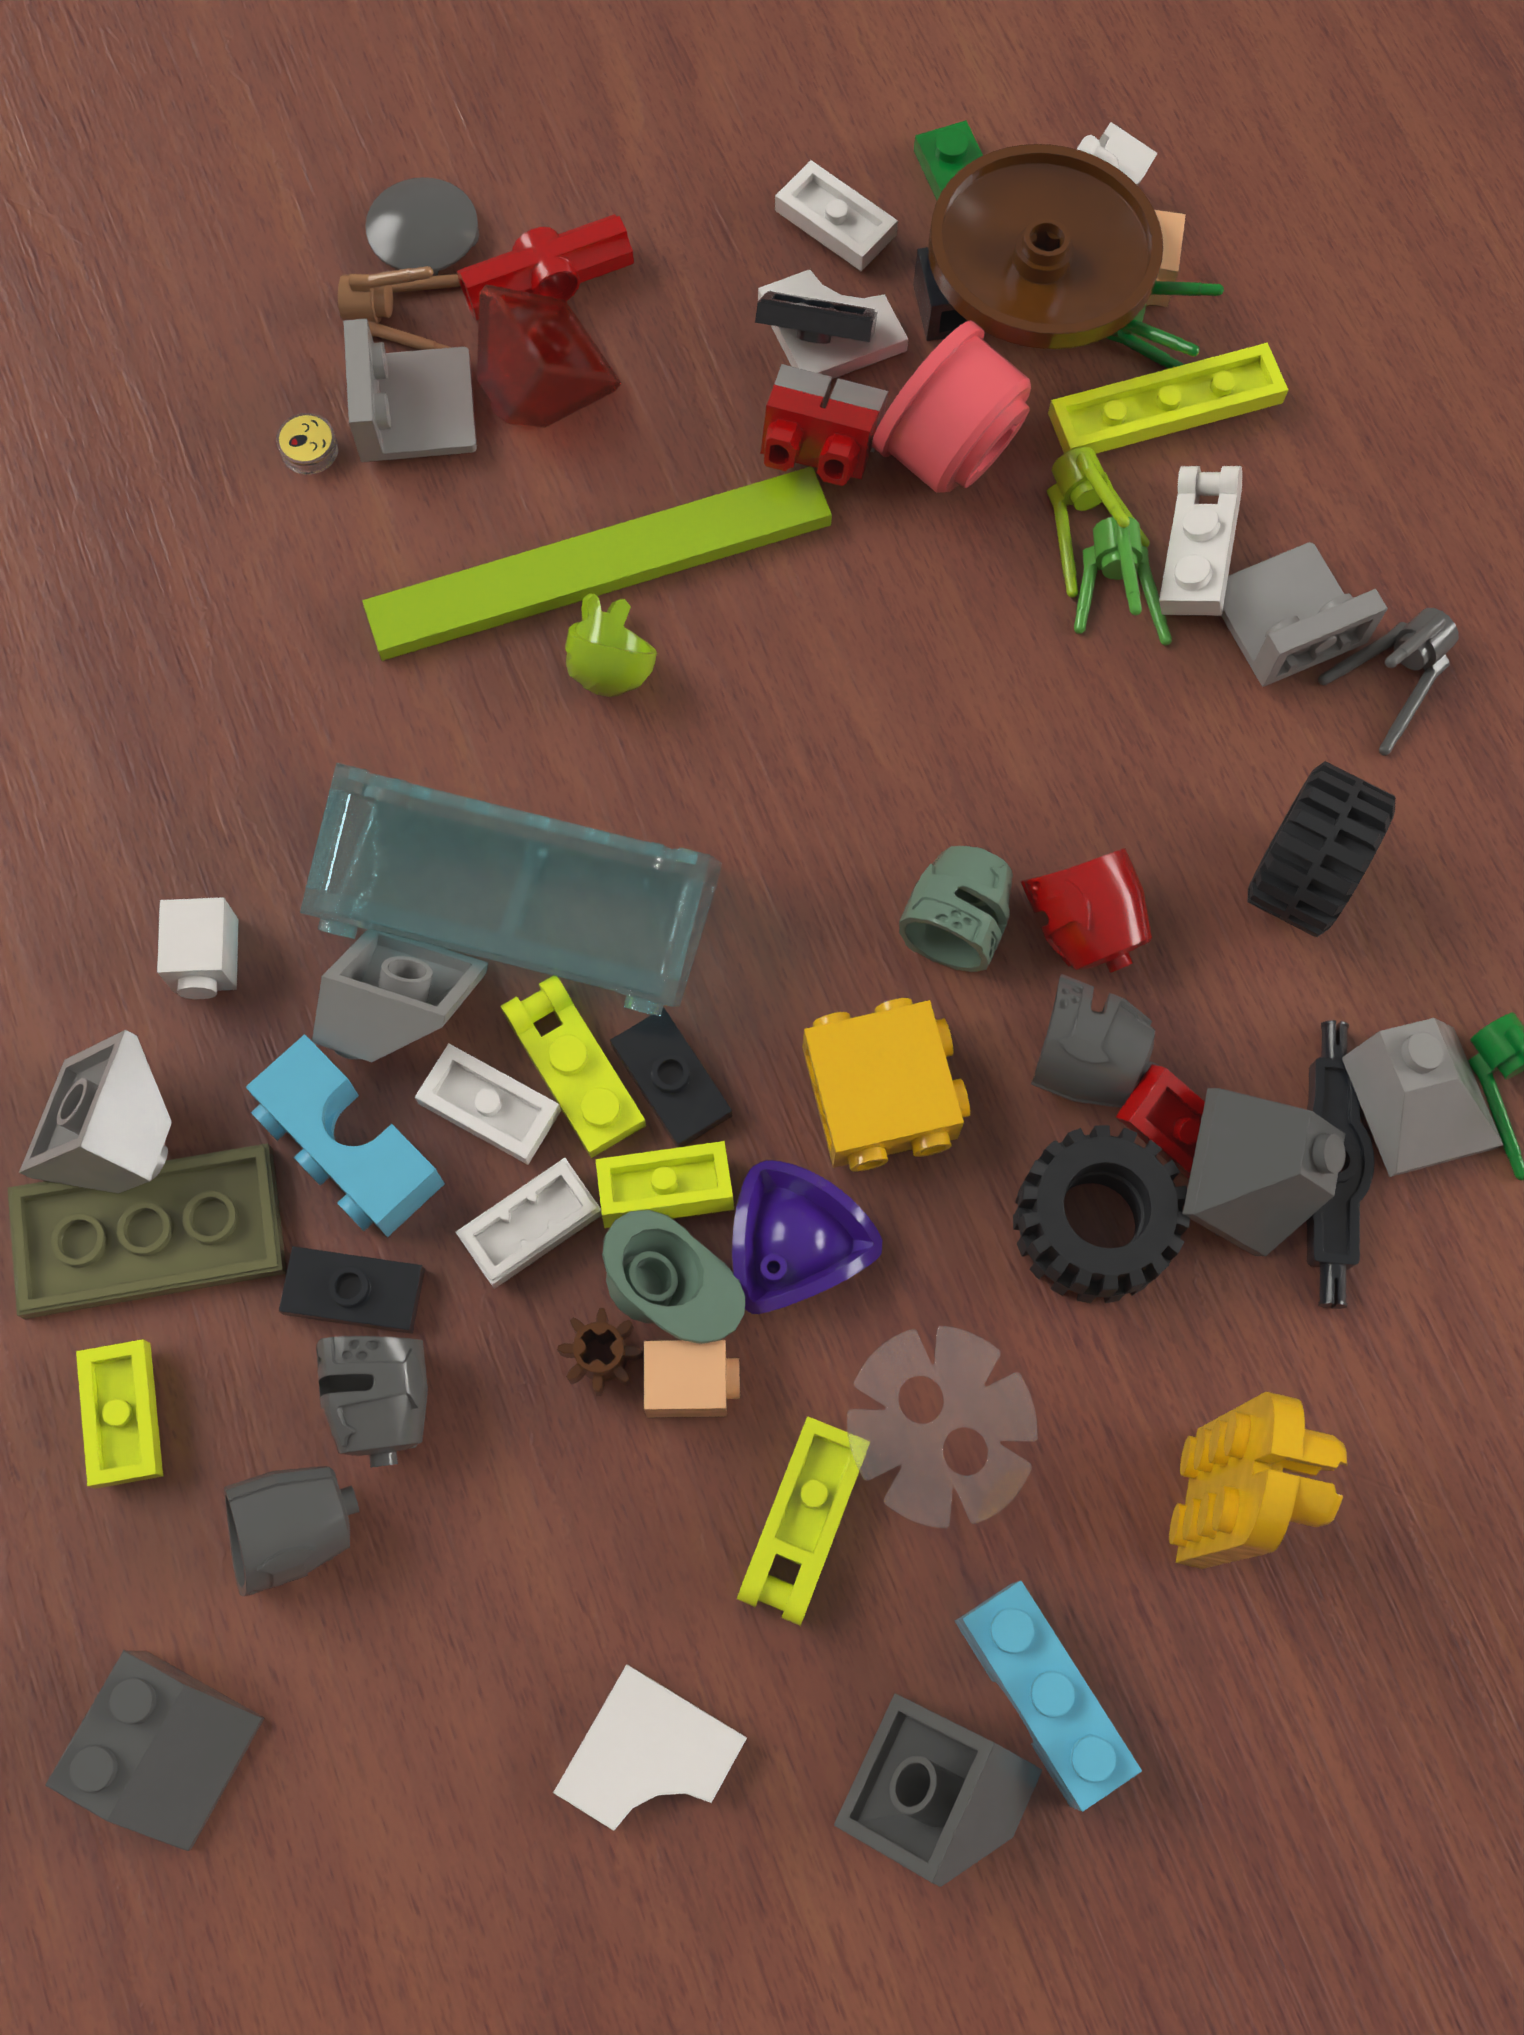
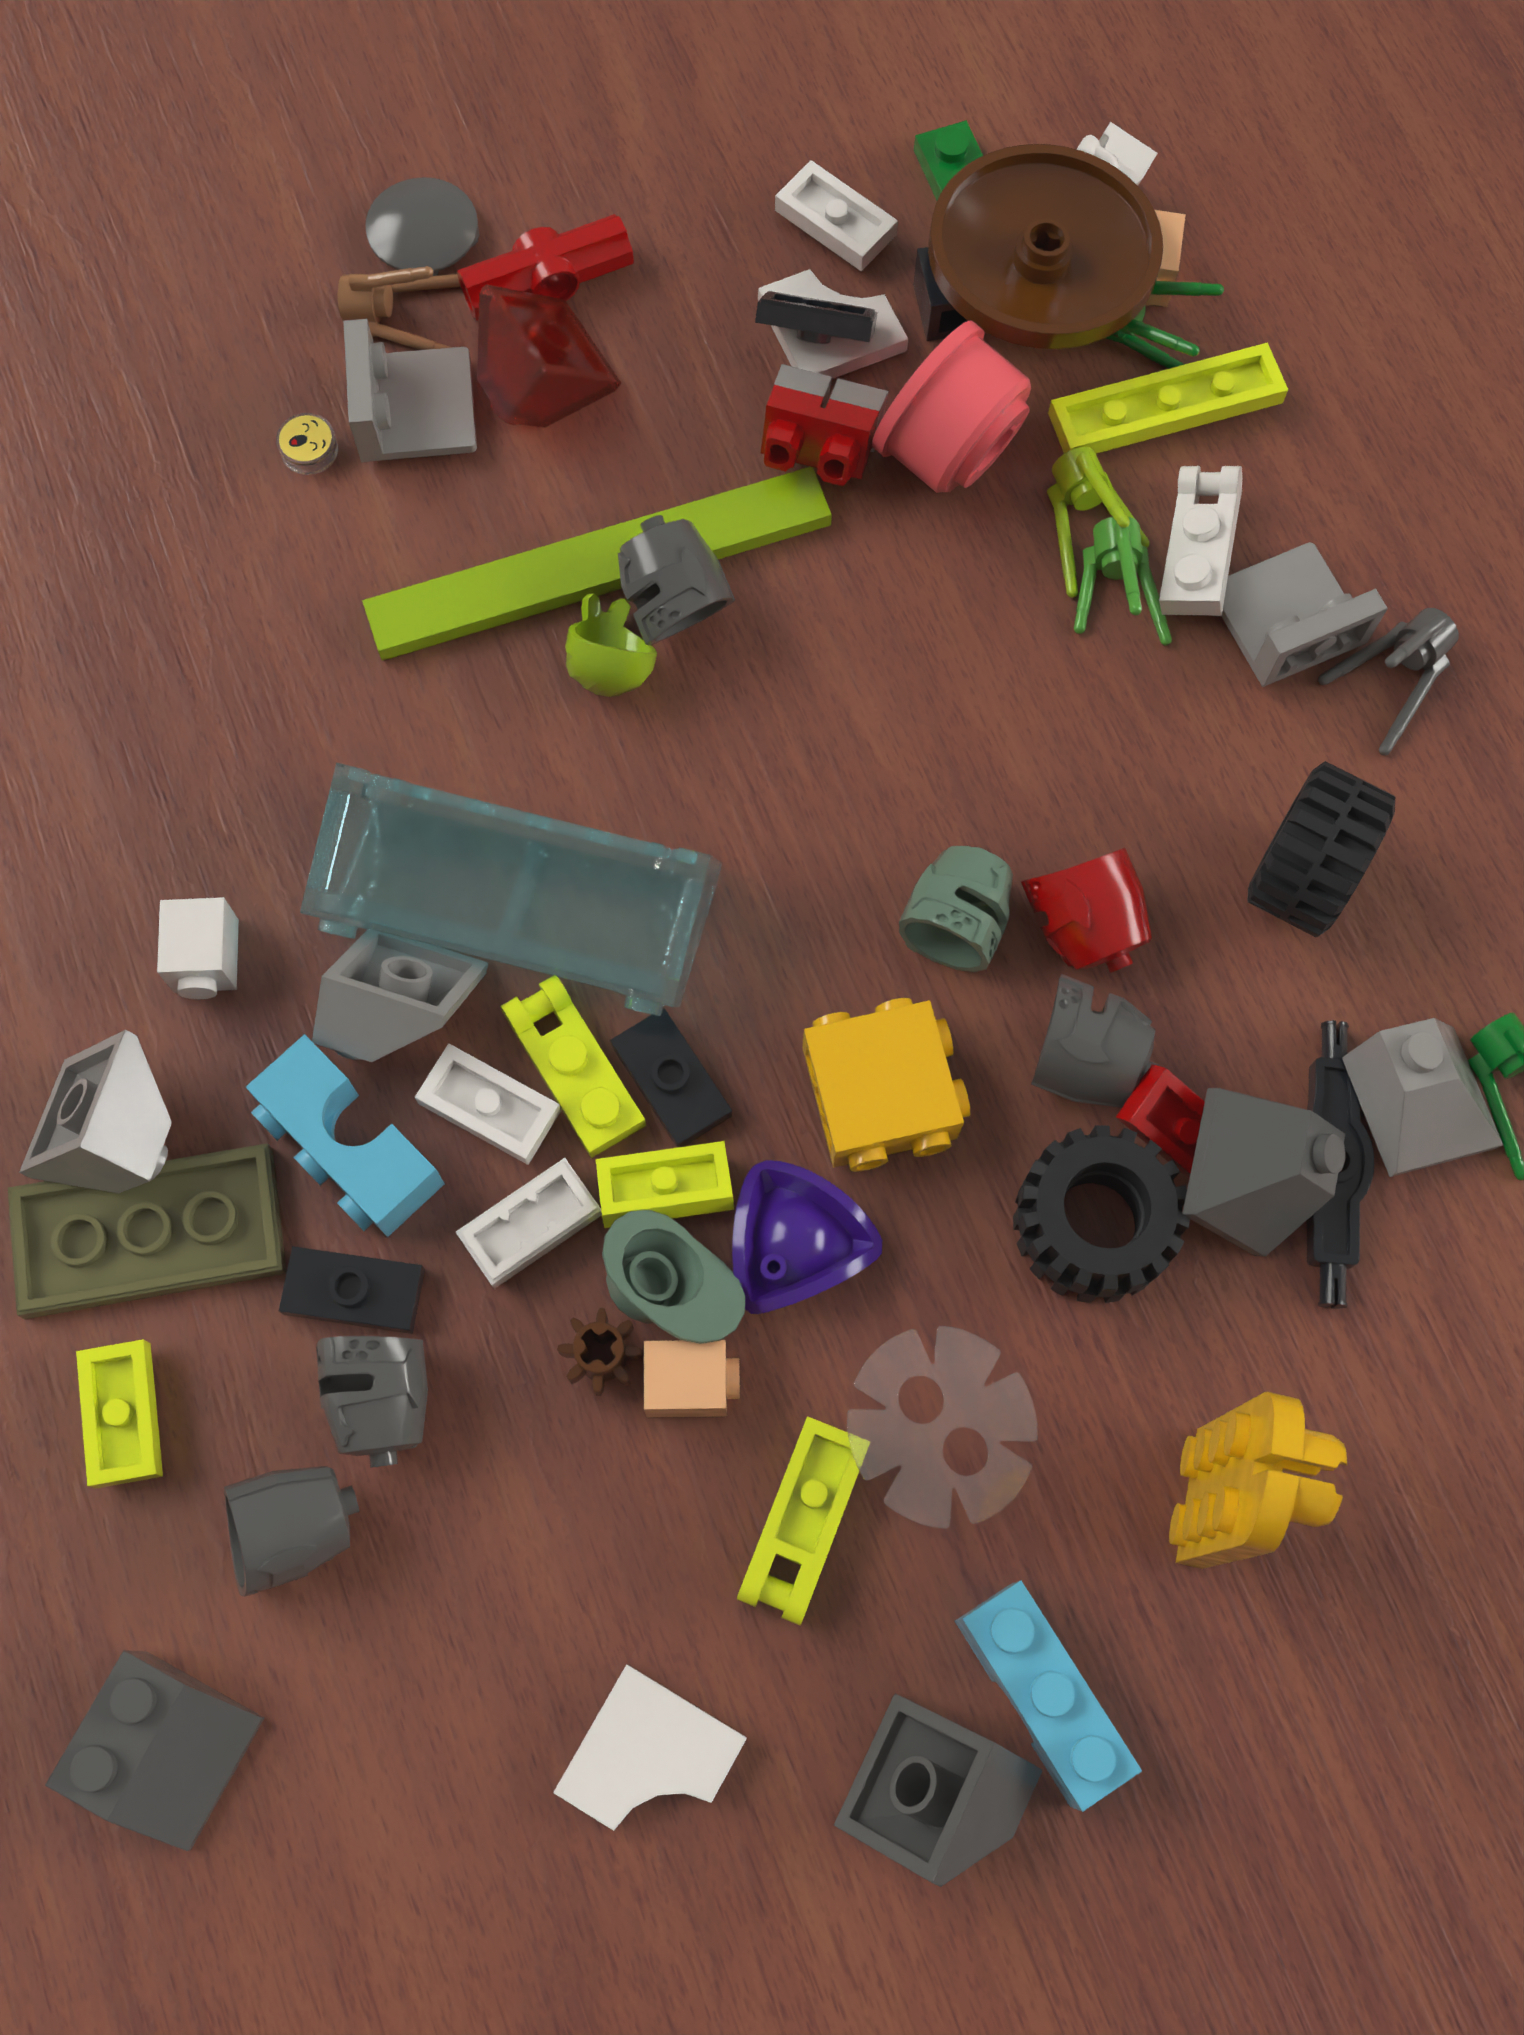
none -> dark grey helmet [618,515,735,646]

